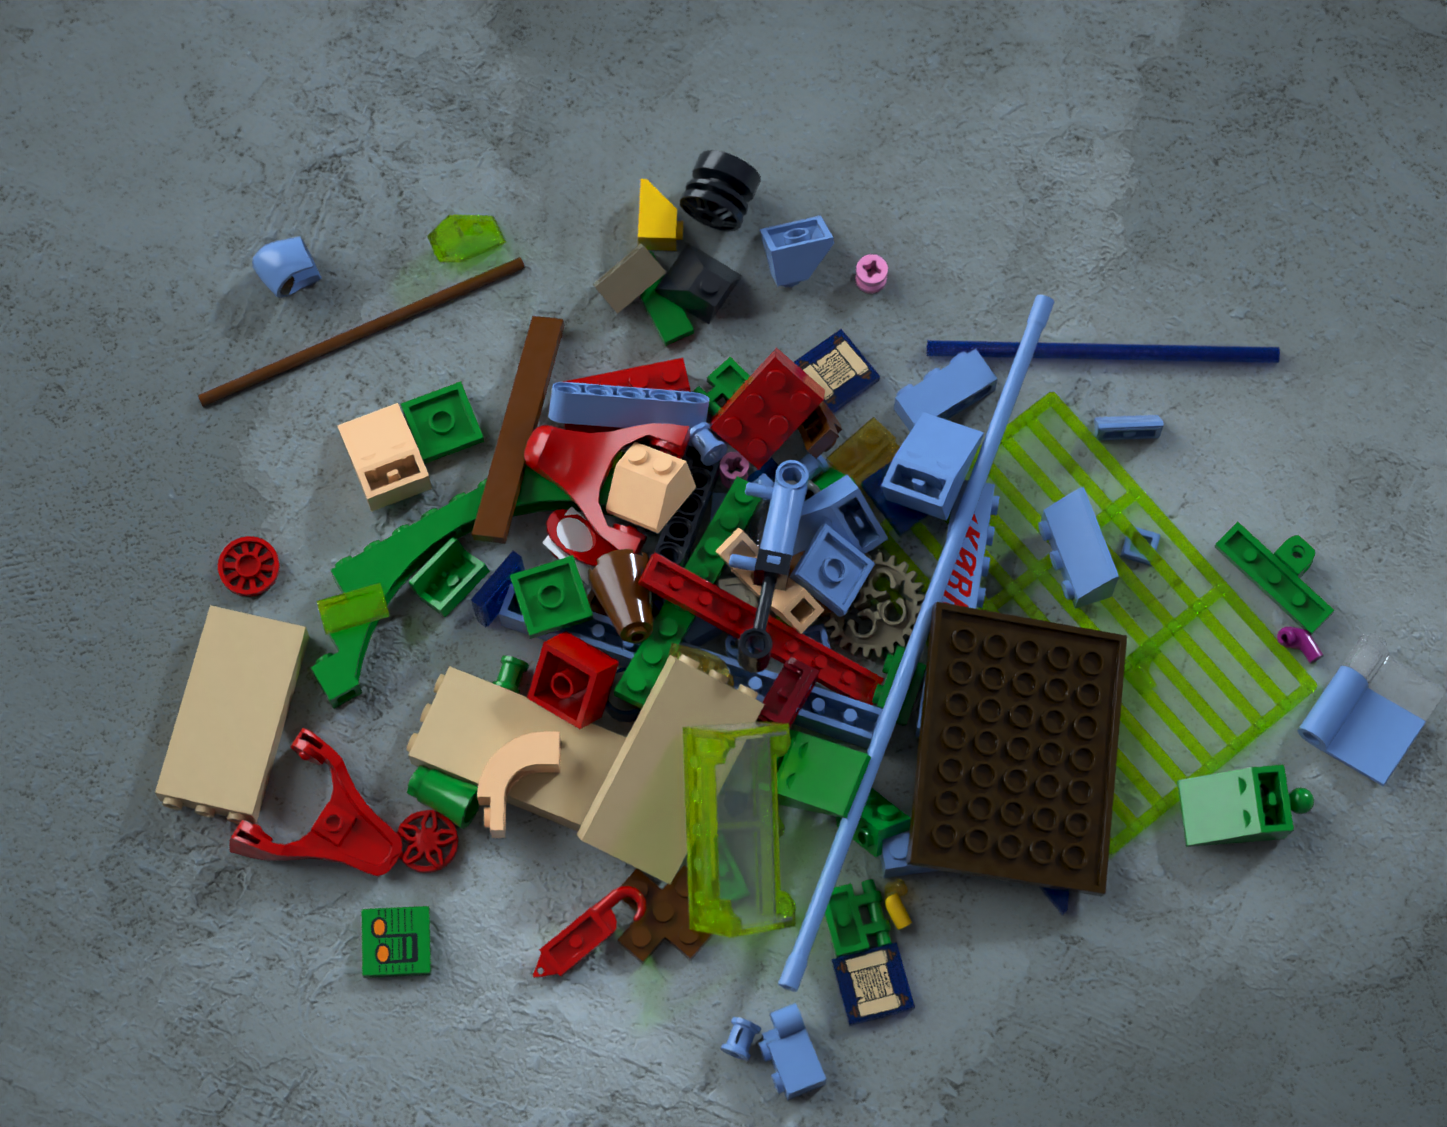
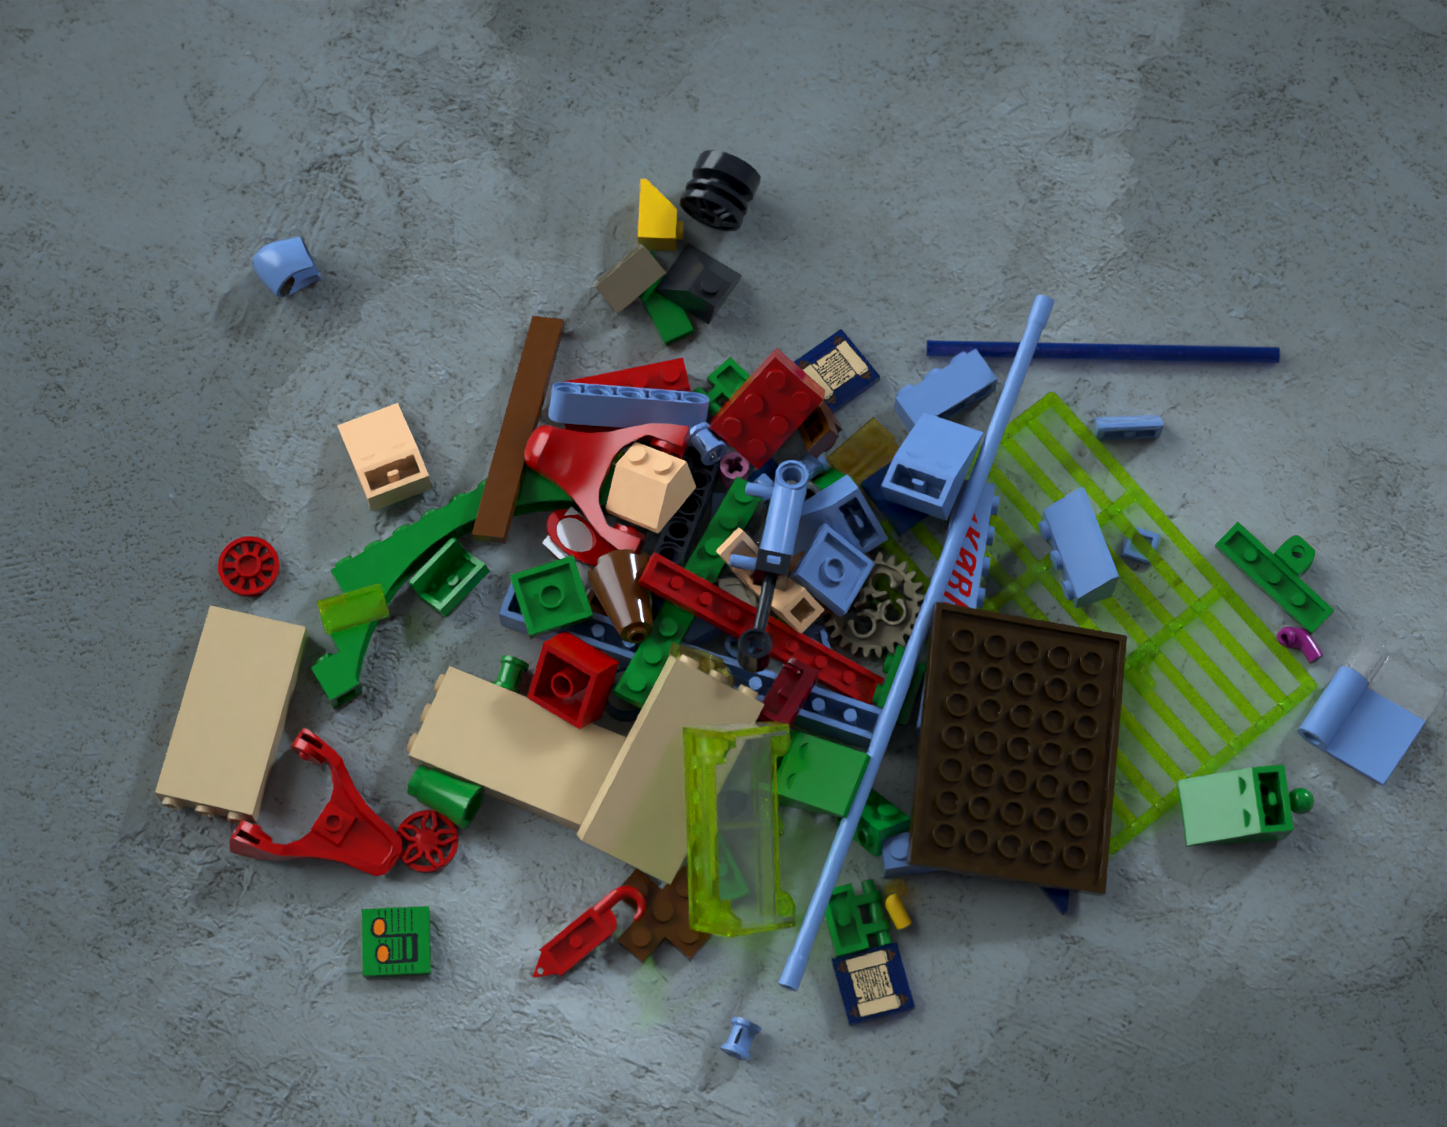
reddish brown piece [198,257,525,407] -> none
green plate [401,381,484,464] -> none
clear neon green slope [427,215,506,263] -> none
clear blue tile [471,551,525,628] -> none
light nougat arch [477,731,561,838] -> none
medium blue hinge [758,1003,826,1100] -> none
medium blue slope [760,216,834,287] -> none
bright pink wheel [855,254,888,294] -> none

